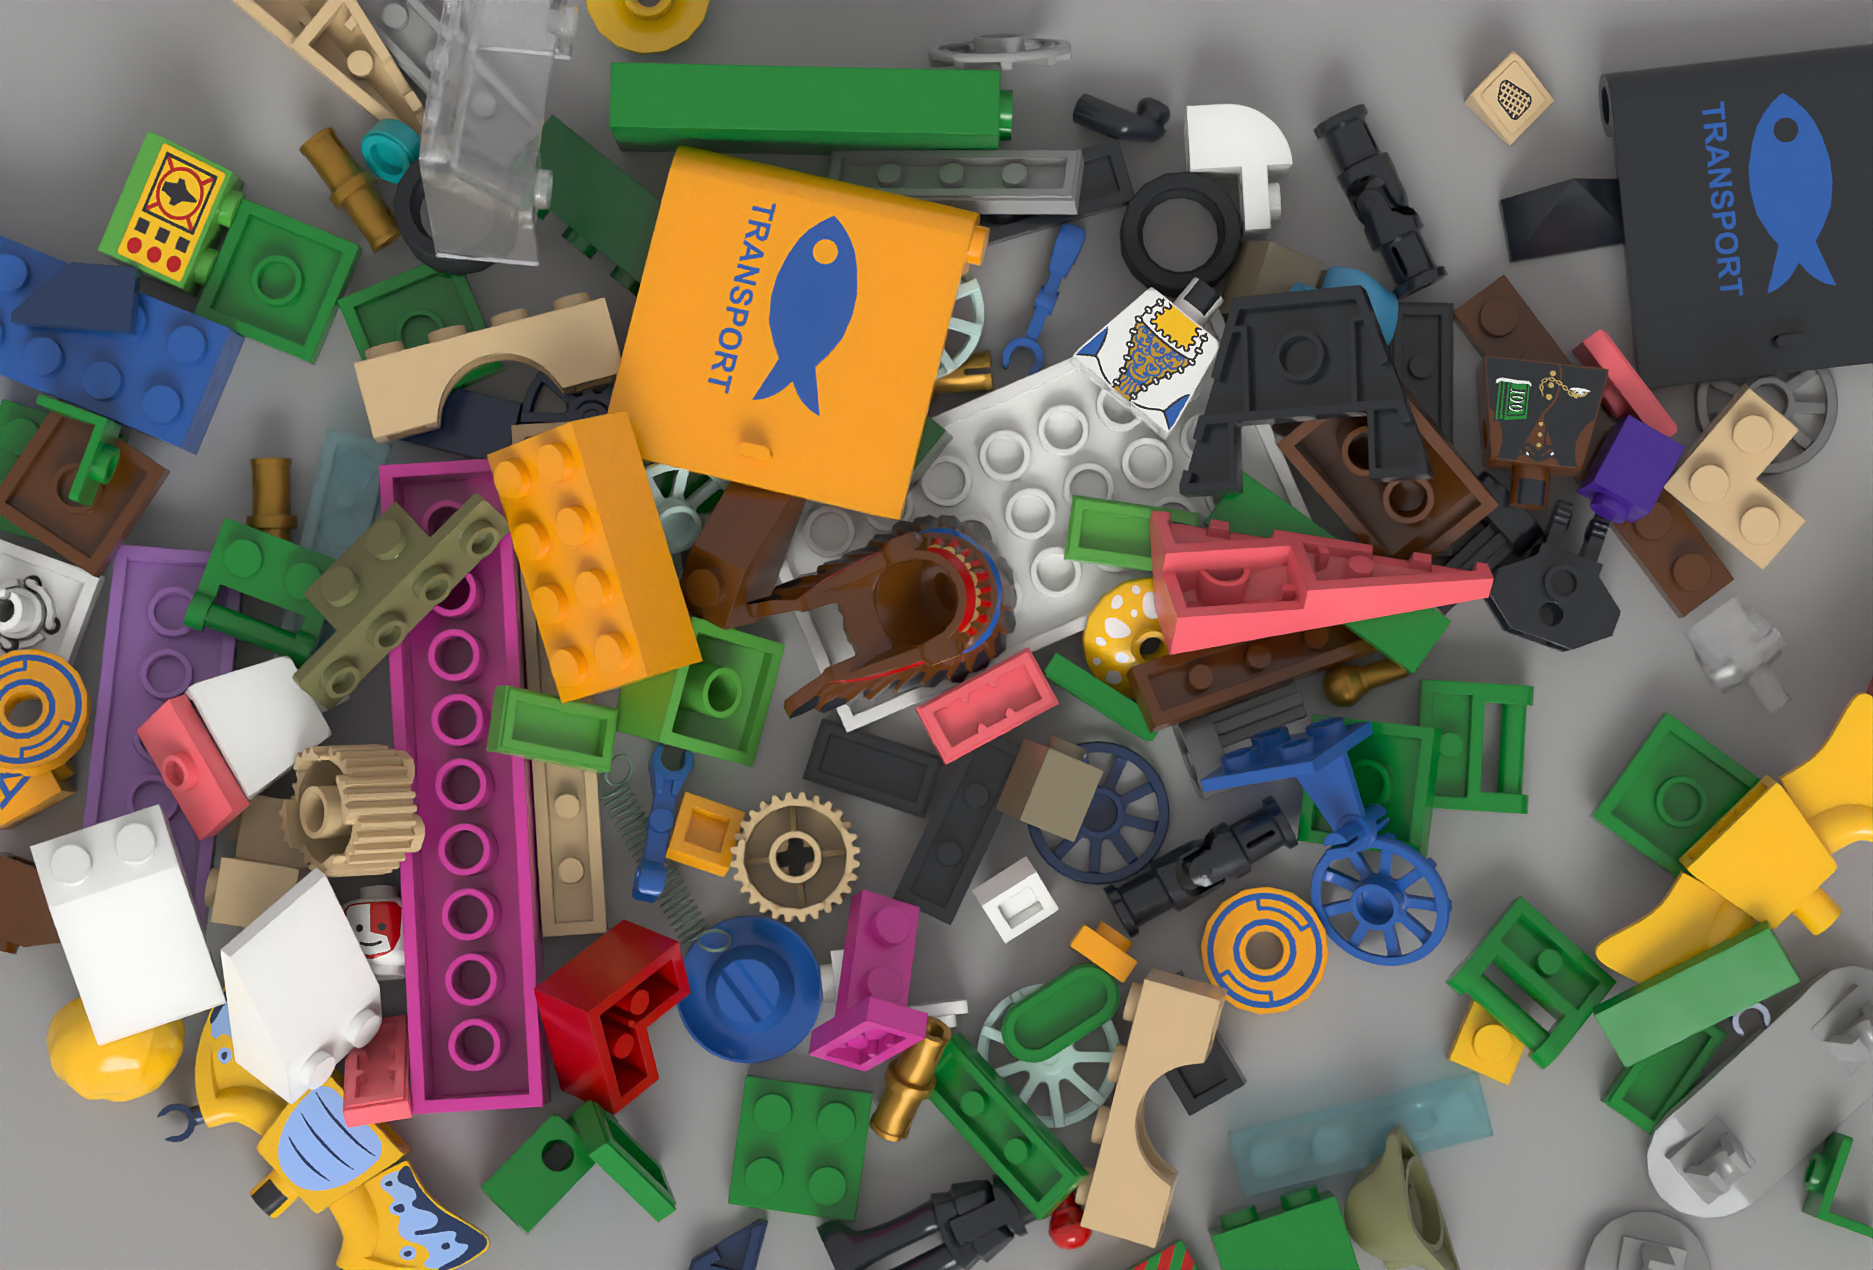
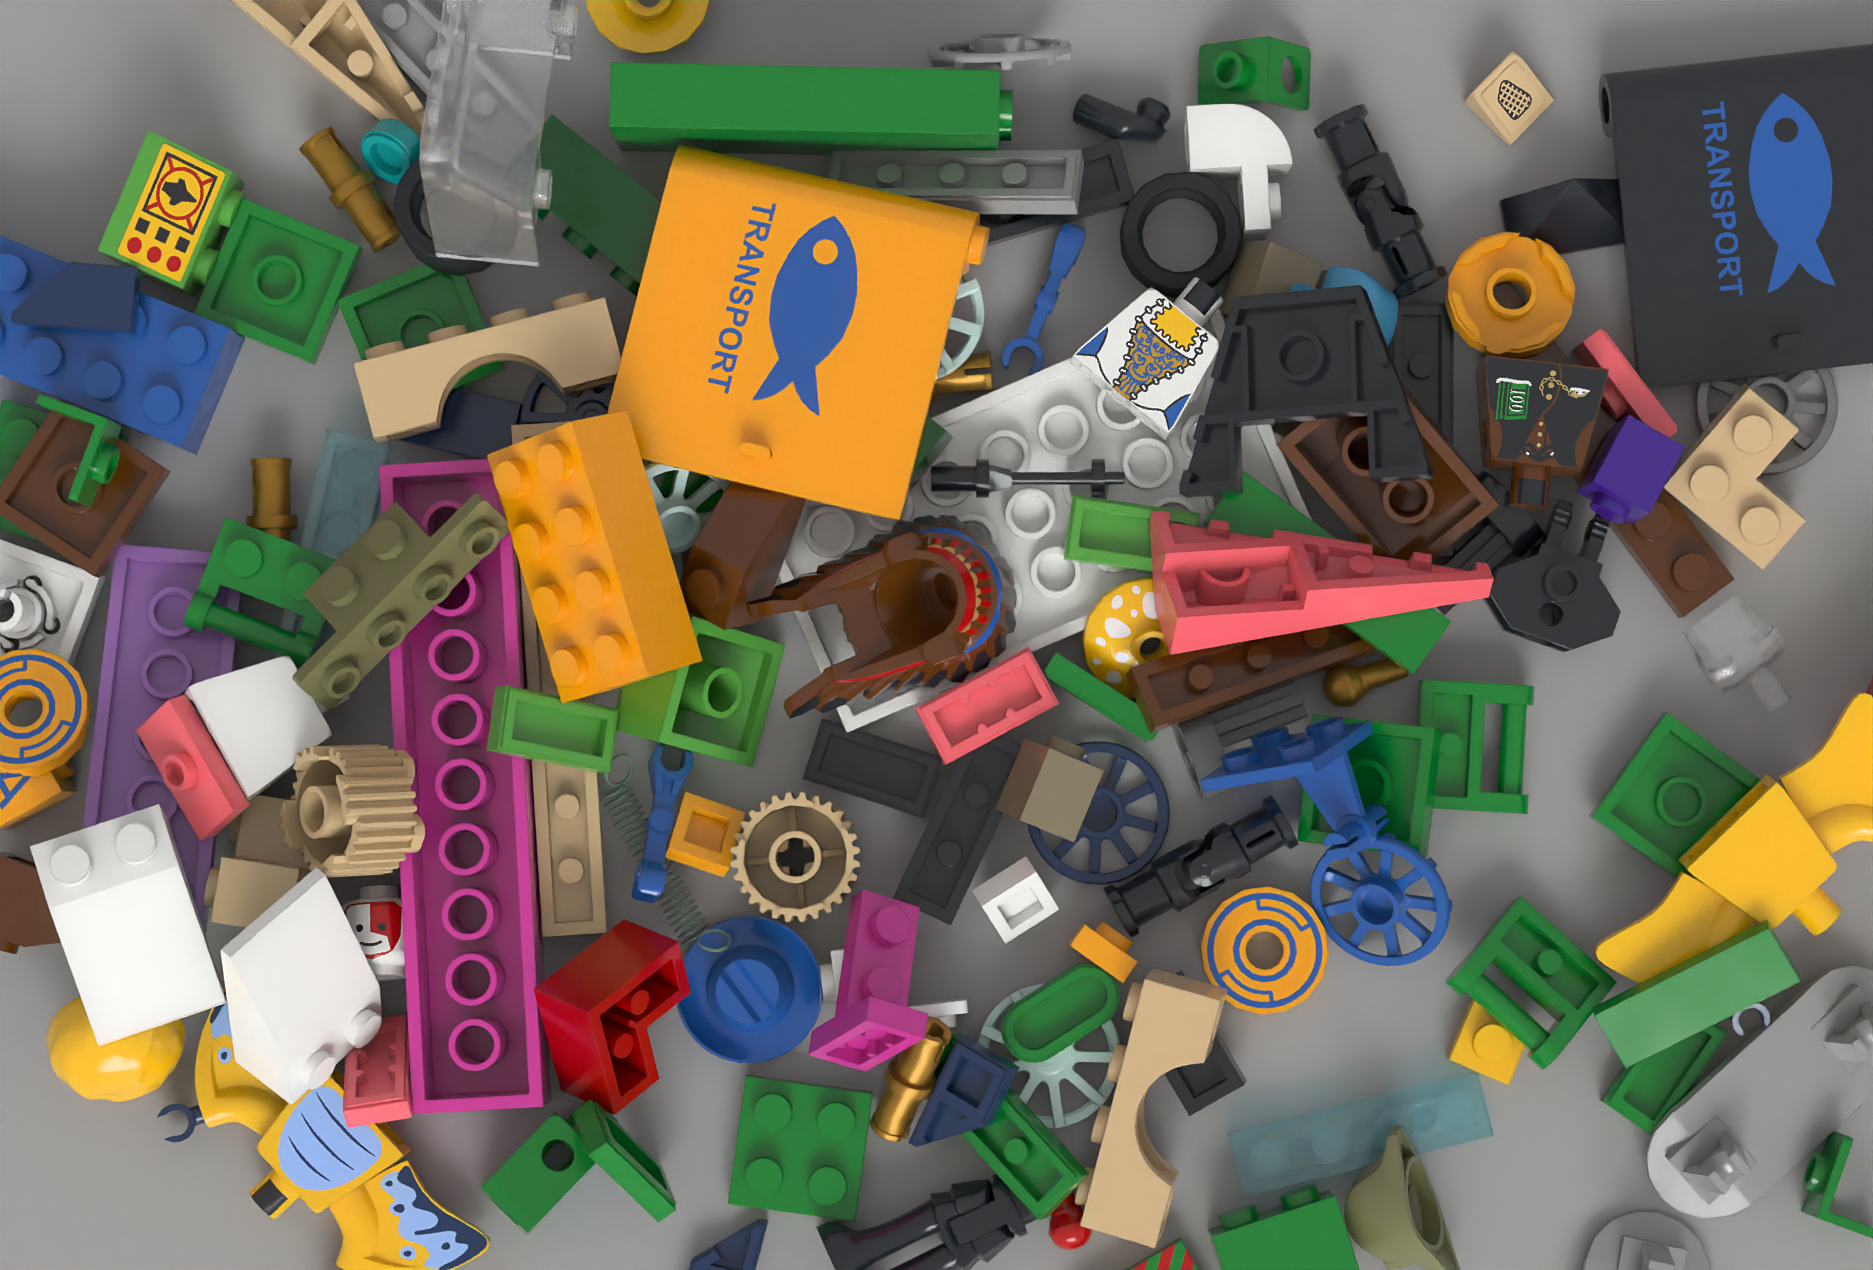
none -> dark blue tile [908,1036,1020,1147]
none -> black piece [931,459,1124,498]
none -> green bracket [1198,36,1311,111]
none -> light orange tile [1445,232,1575,359]

